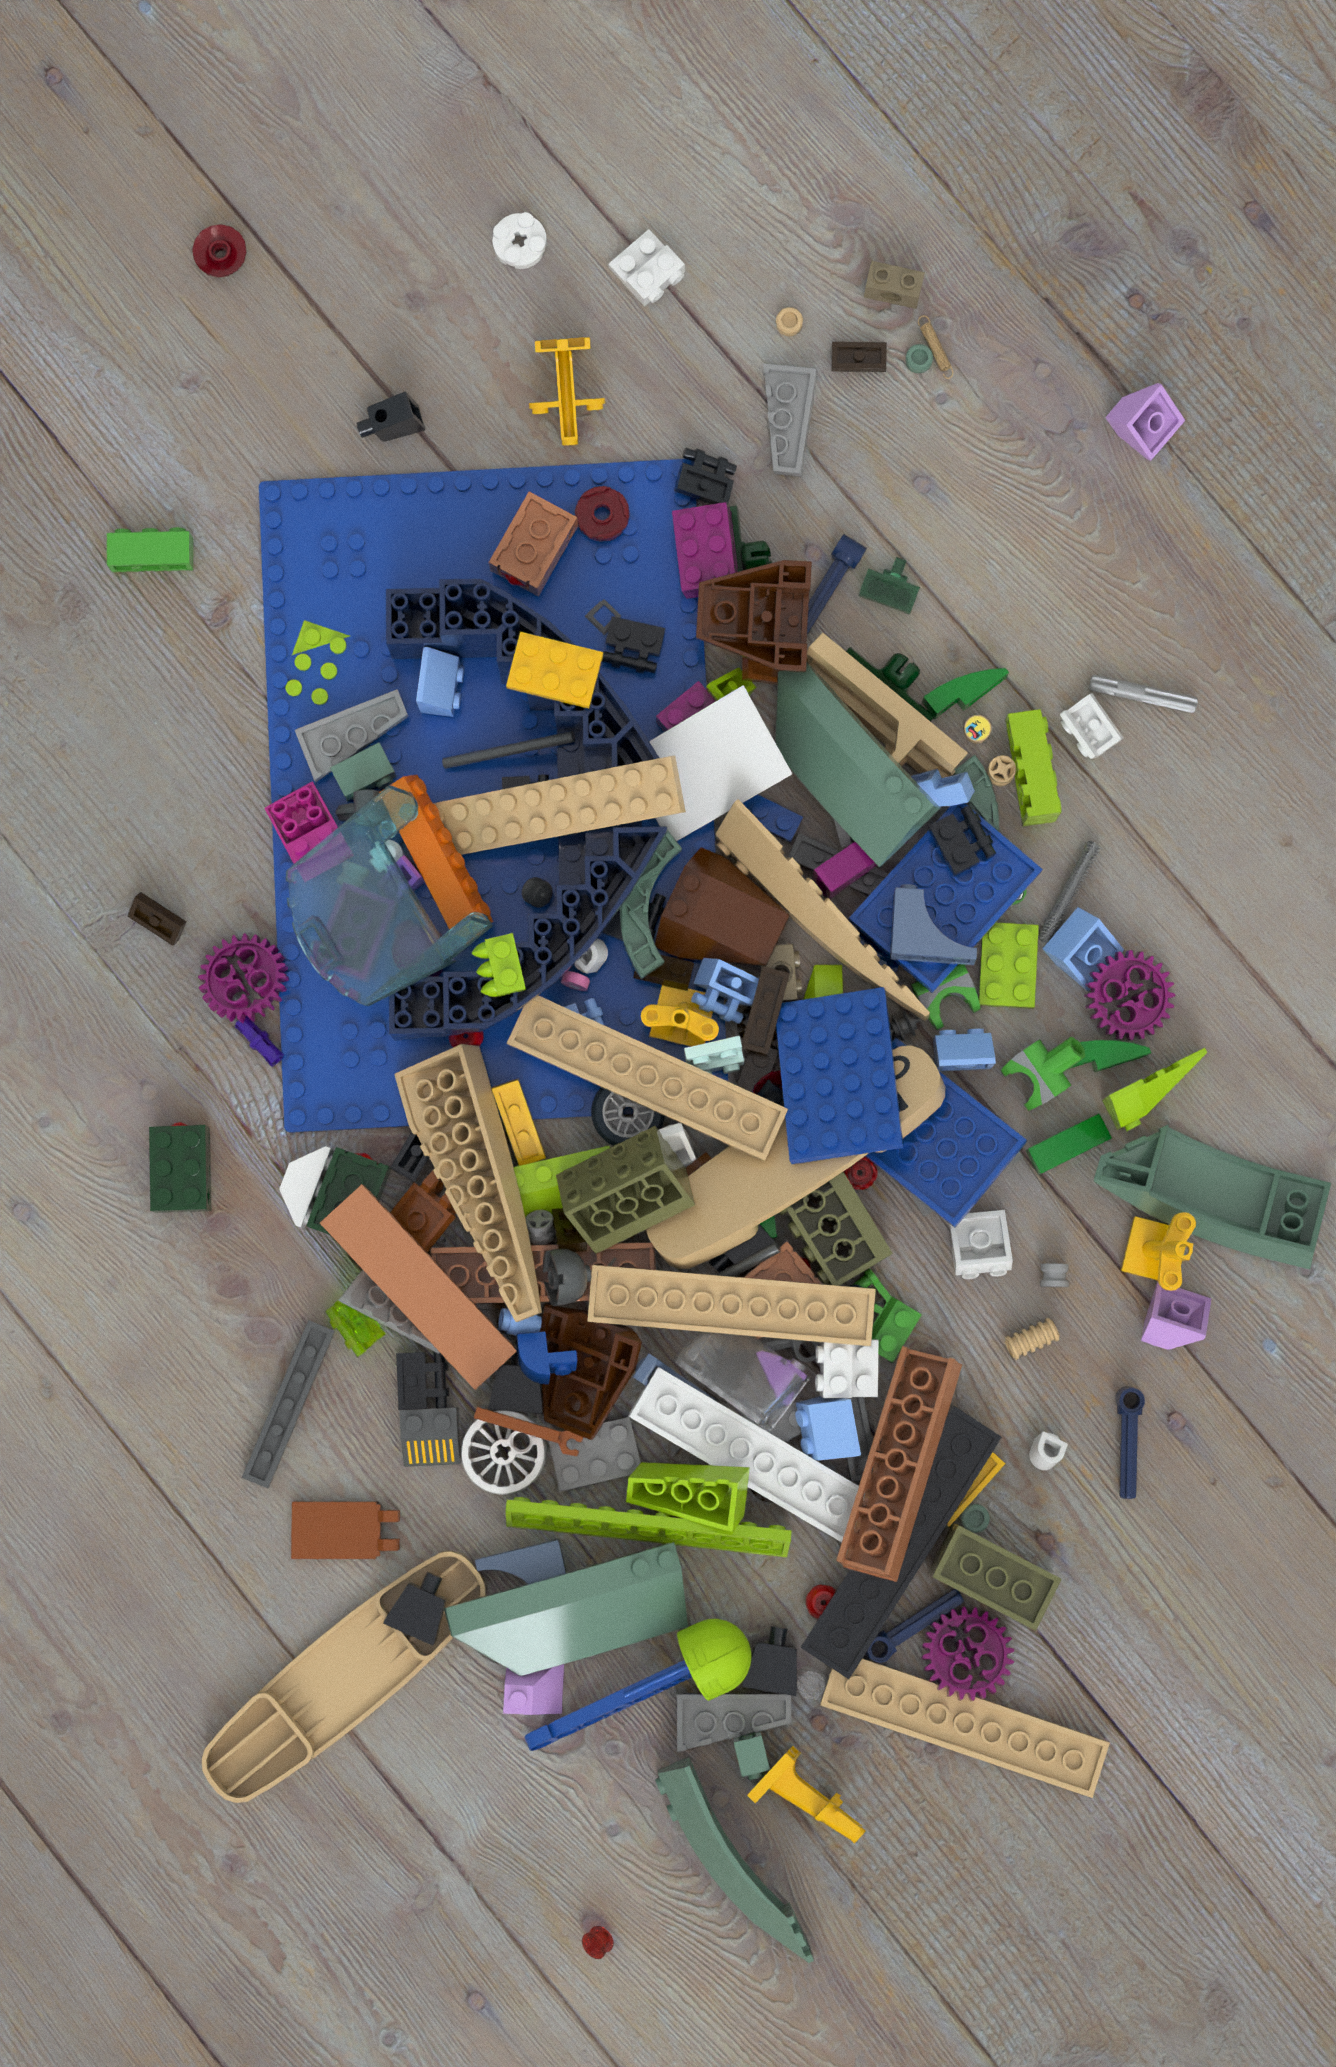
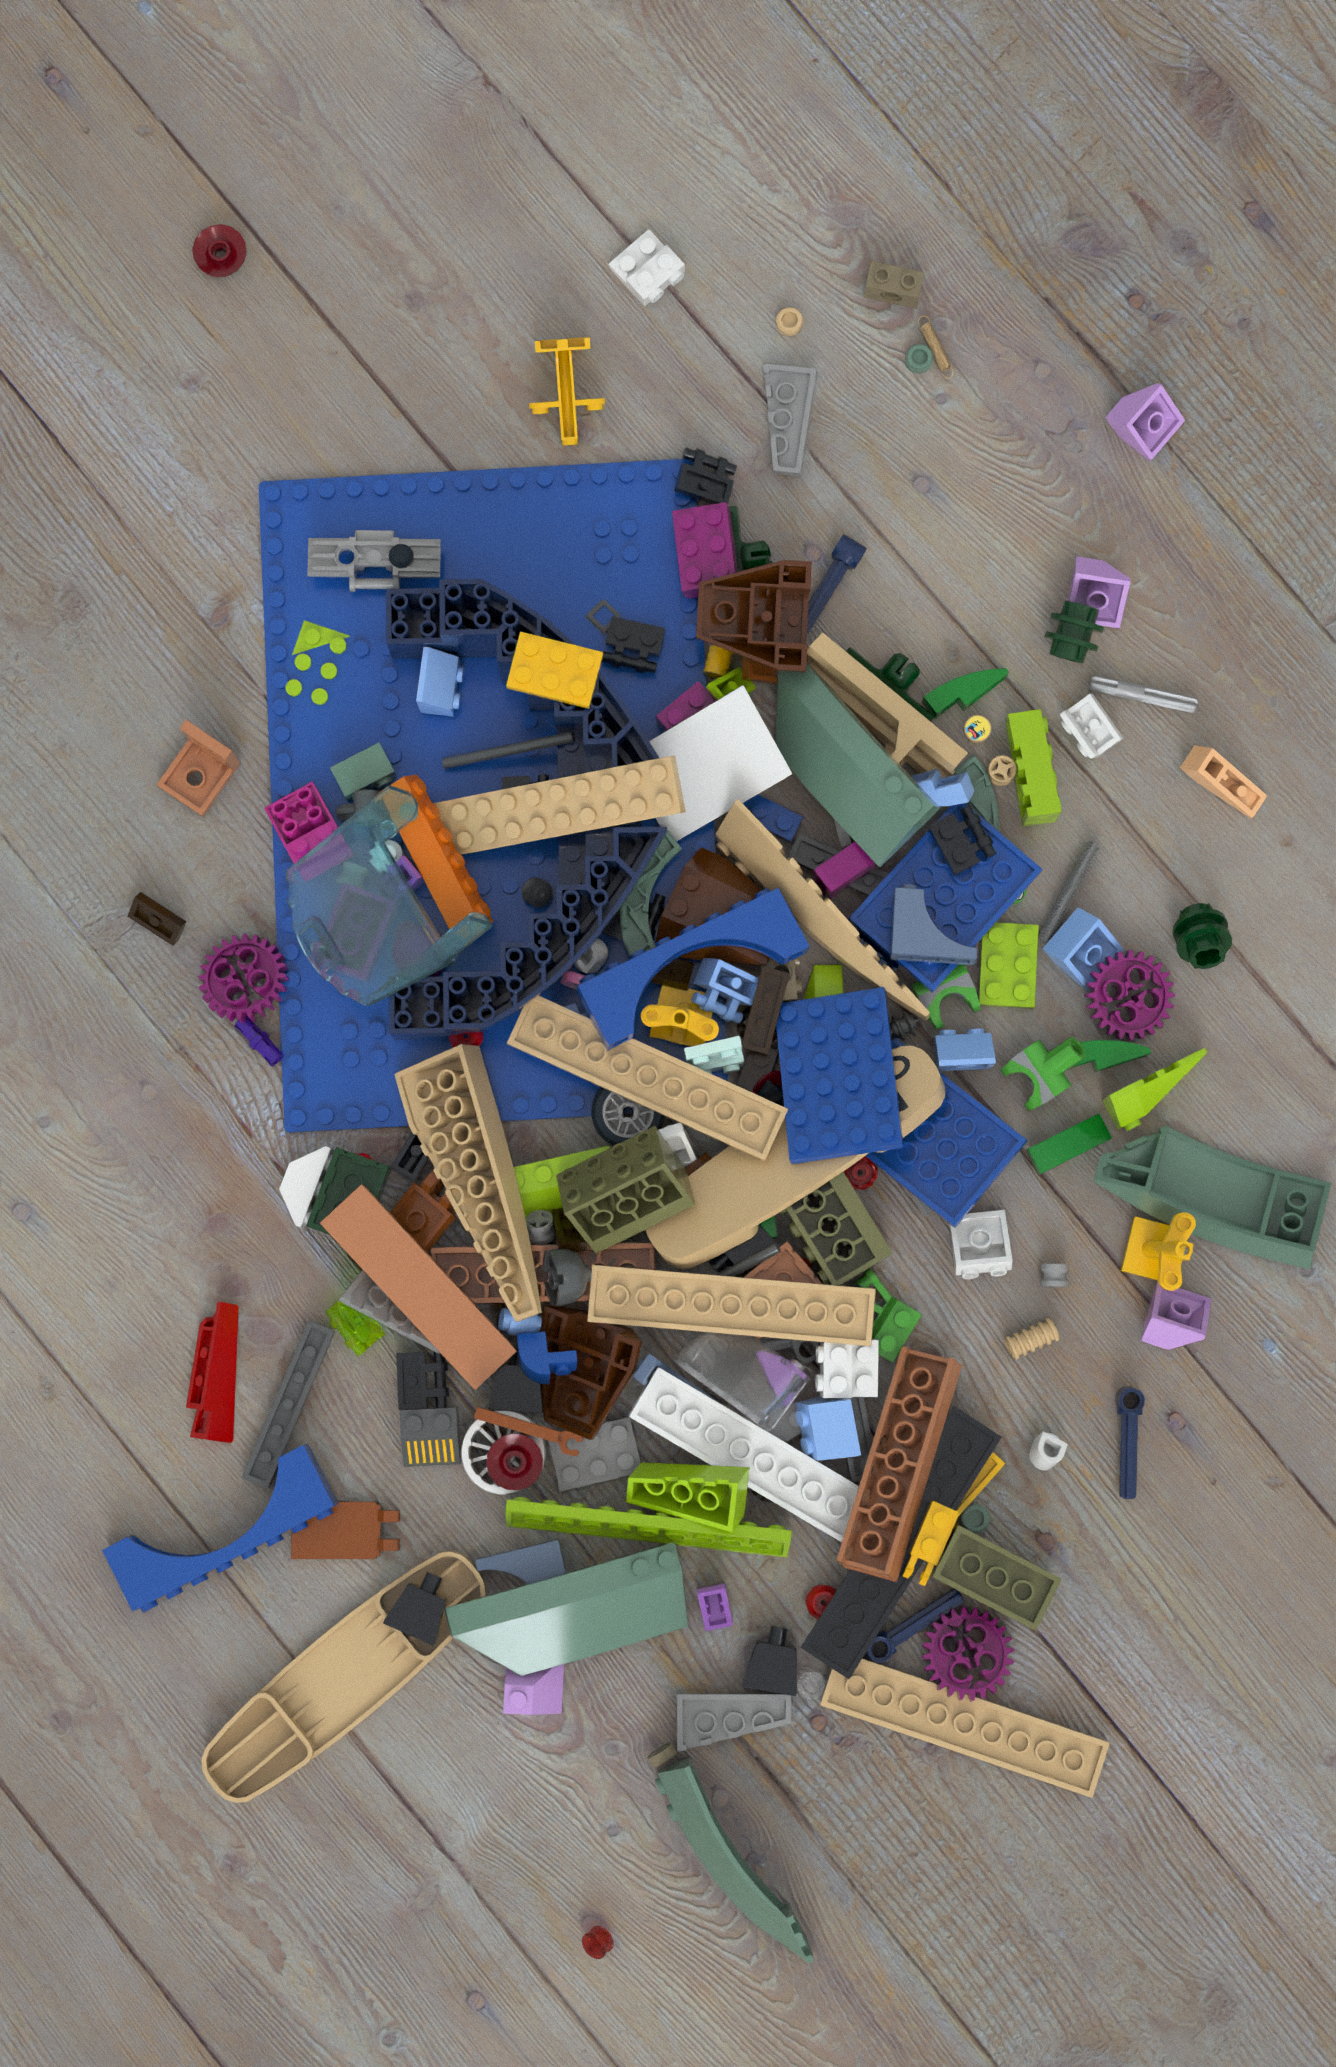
bright green brick [107,527,193,572] -> none
dark green piece [149,1122,211,1213] -> none
light grey wing [295,689,408,782] -> none
black torso [357,391,425,442] -> none
lime plate [472,933,526,997] -> none
nougat piece [489,492,578,597] -> none
white plate [492,212,547,269] -> none
yellow plate [492,1078,546,1166] -> none
piece [524,1619,751,1751] -> none
dark red tile [575,486,630,542] -> none
sand green brick [733,1731,770,1780] -> none
yellow piece [747,1746,866,1843] -> none
dark brown plate [831,342,887,372] -> none
clear green hinge [859,557,920,615] -> none
none -> blue arch [102,1444,338,1613]
none -> nougat bracket [156,720,241,817]
none -> red wedge [186,1302,239,1443]
none -> light grey piece [307,530,441,592]
none -> dark red dish [486,1433,543,1491]
none -> blue arch [576,888,810,1051]
none -> dark tan tile [647,1742,677,1767]
none -> medium lavender slope [696,1582,733,1631]
none -> yellow hinge [703,645,733,679]
none -> yellow hinge [903,1501,960,1586]
none -> dark green piece [1044,600,1104,664]
none -> lavender slope [1068,556,1131,628]
none -> dark green piece [1172,903,1232,969]
none -> light nougat slope [1180,745,1267,818]

